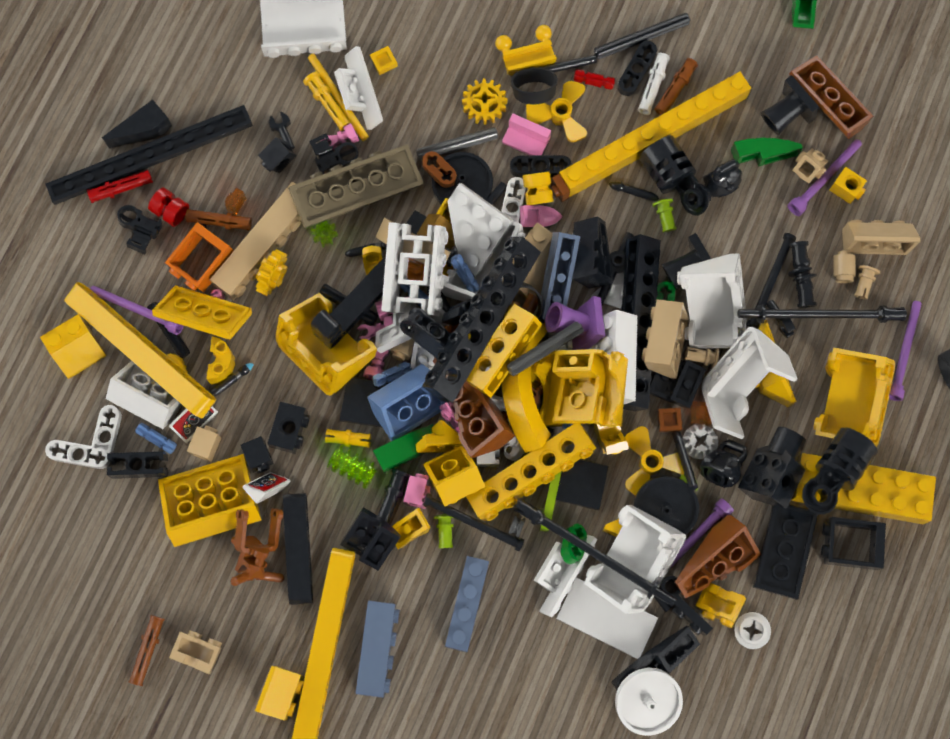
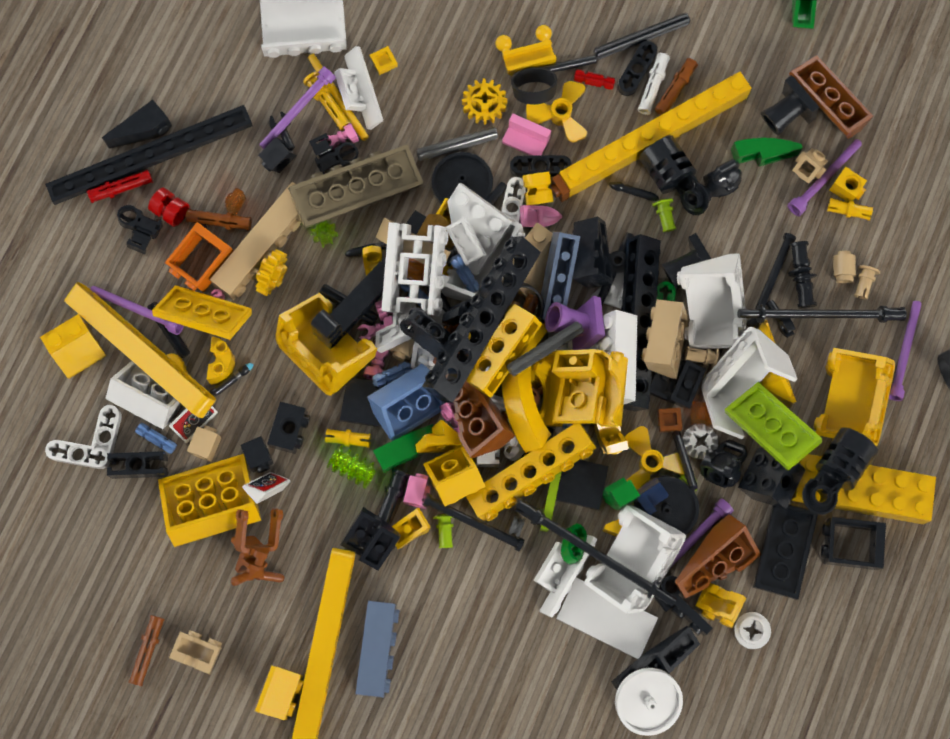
black beam [283,493,313,605] -> none
dark orange beam [422,151,457,188] -> none
sand blue brick [445,556,489,653] -> none
tan slope [842,220,920,255] -> none
none -> medium lavender piece [260,66,336,149]
none -> white plate [446,216,487,266]
none -> green slope [602,477,640,510]
none -> dark blue panel [637,477,669,515]
none -> lime plate [725,382,822,470]
none -> yellow pin [827,198,873,221]

